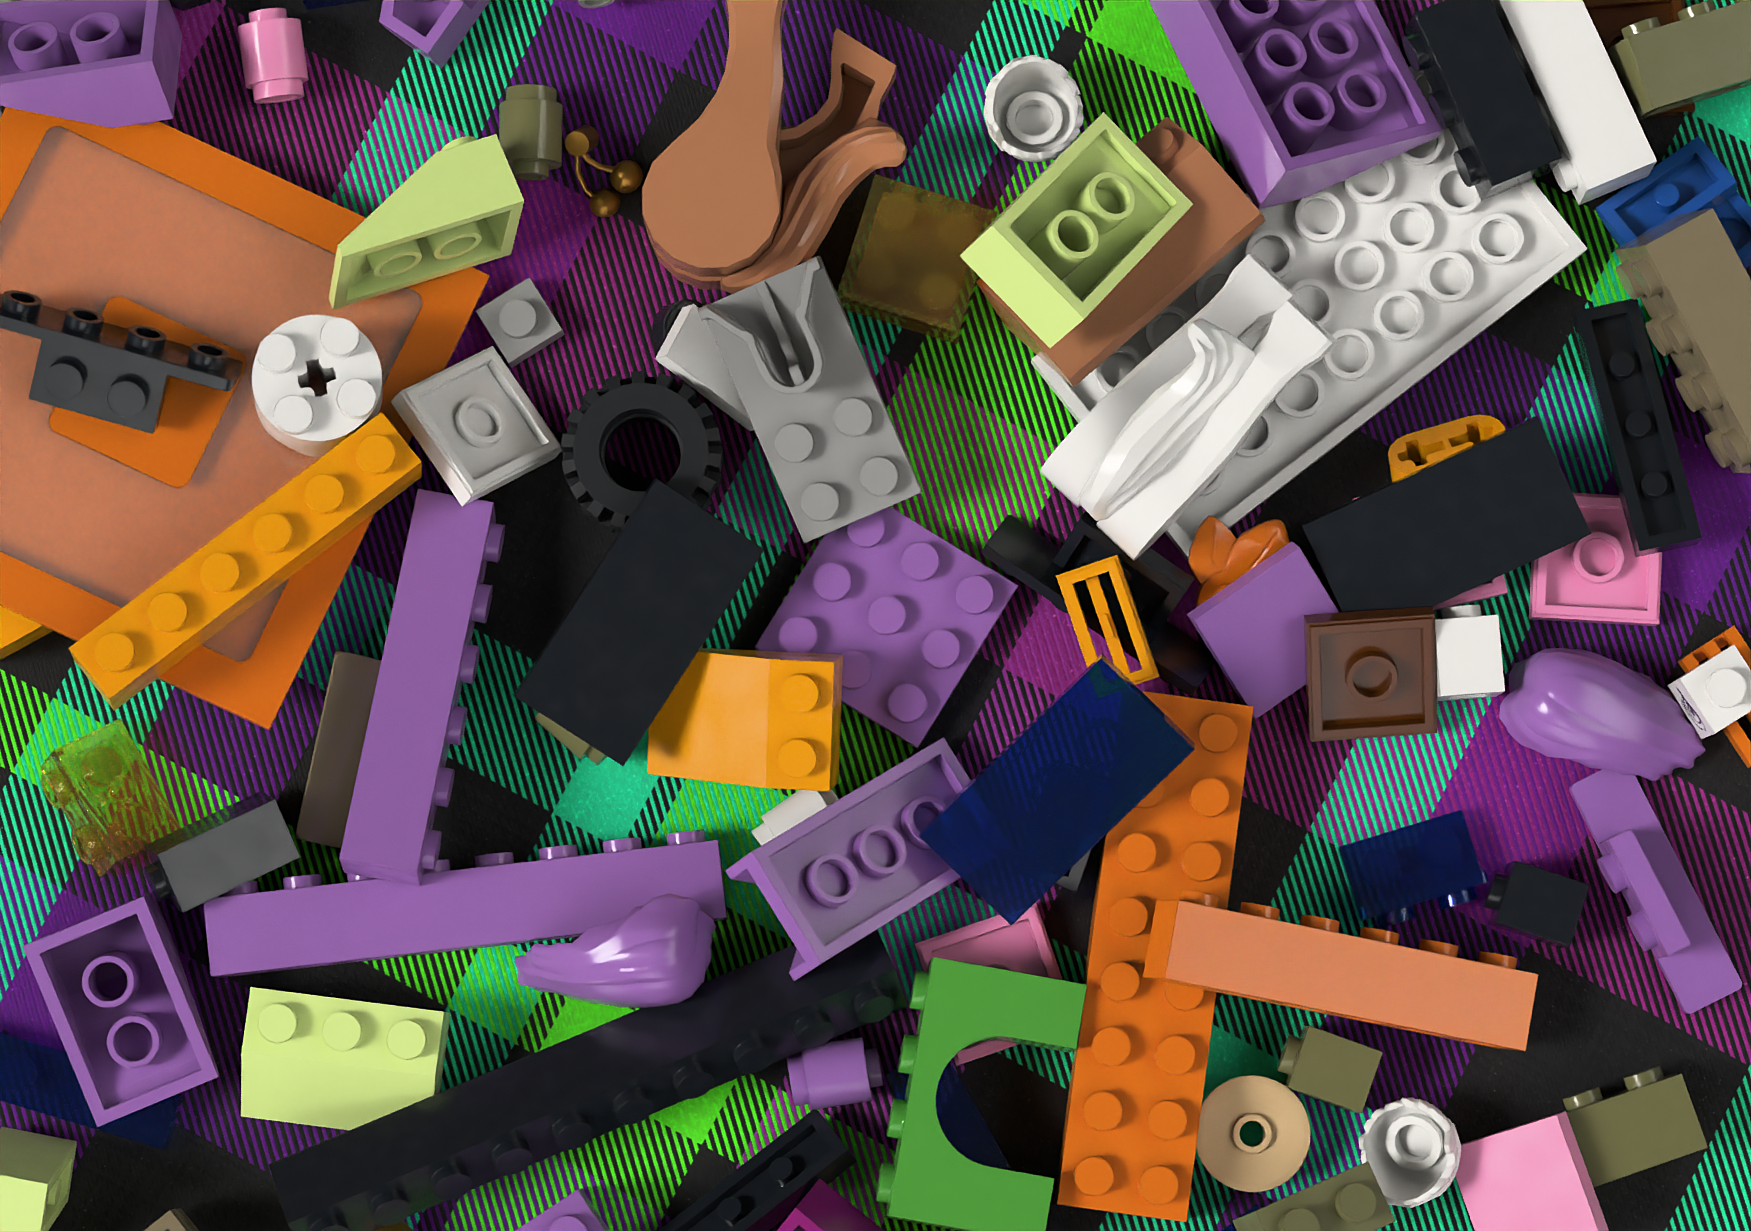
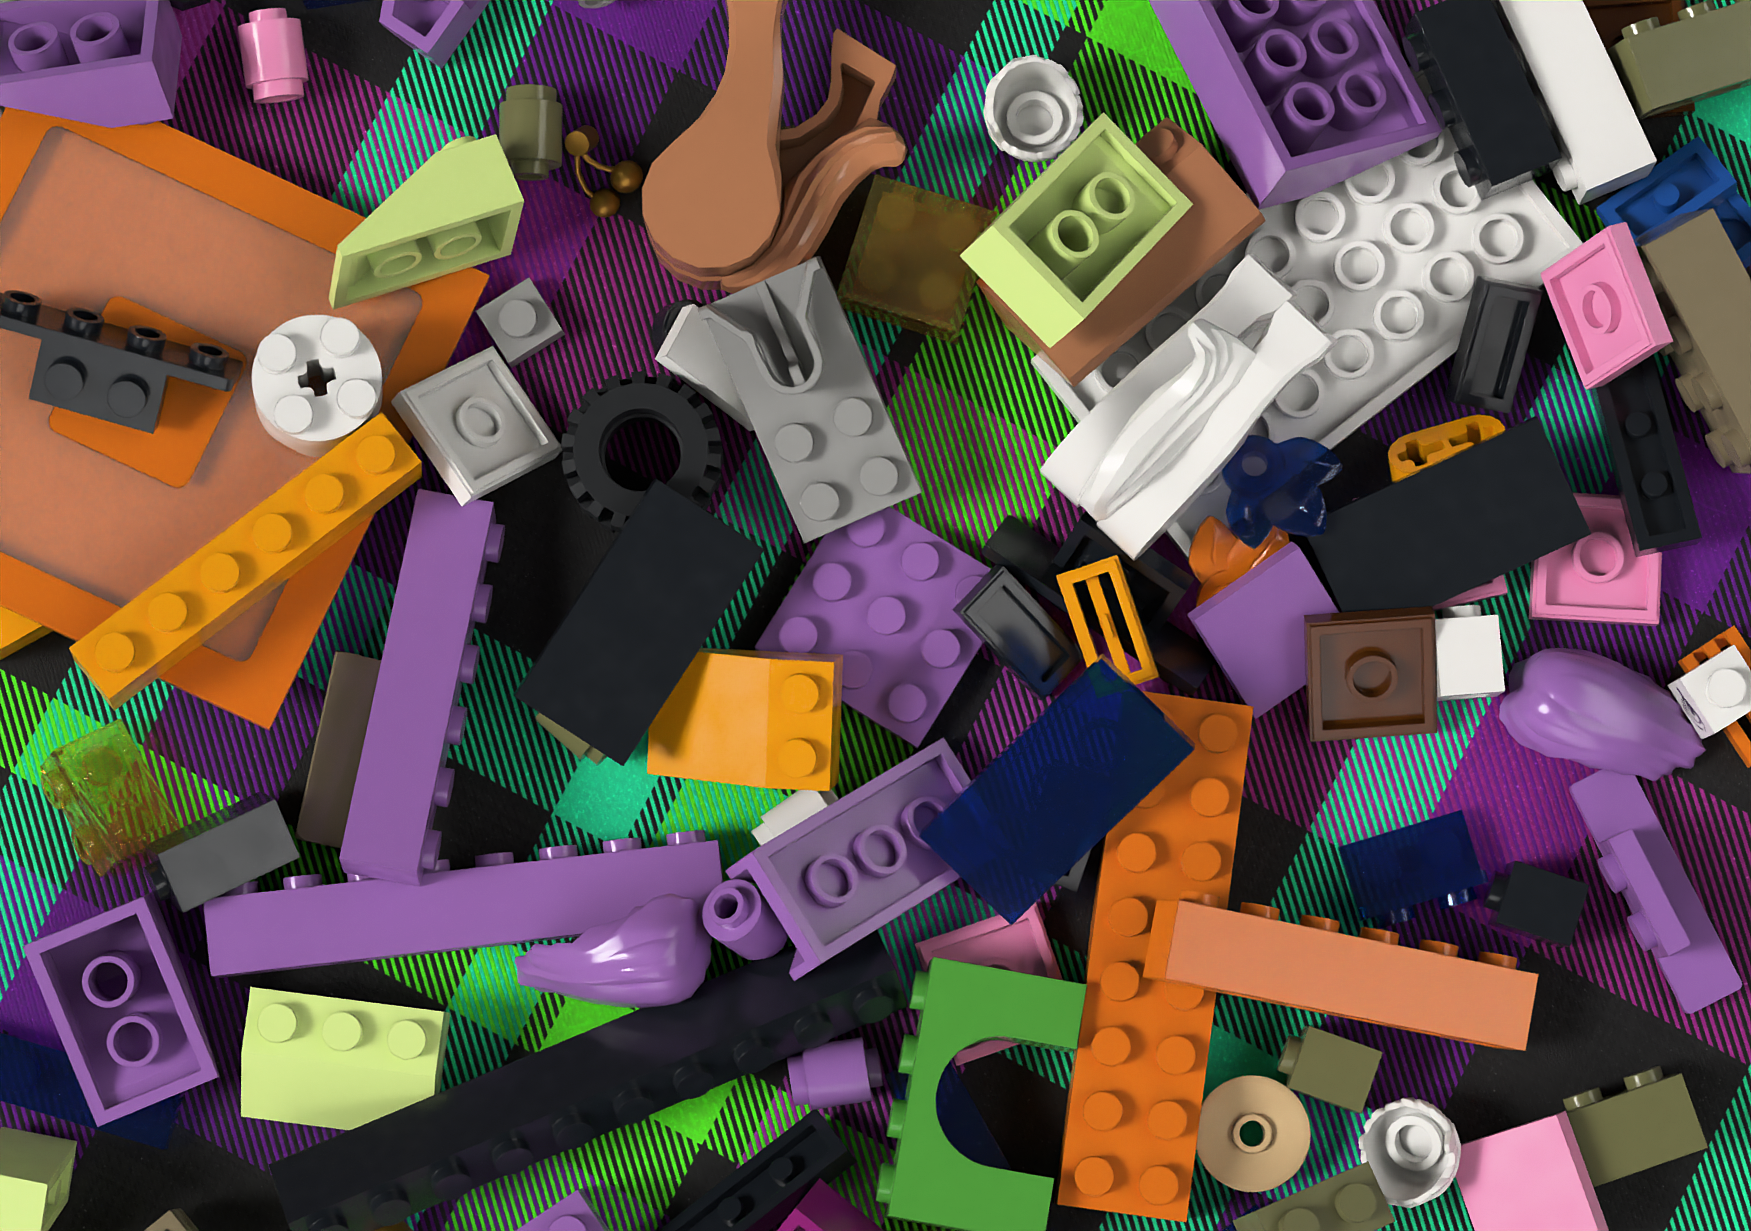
none -> medium lavender brick [702,879,788,960]
none -> black tile [952,564,1084,701]
none -> clear blue plate [1222,435,1342,549]
none -> black tile [1444,276,1543,413]
none -> bright pink tile [1540,222,1673,390]

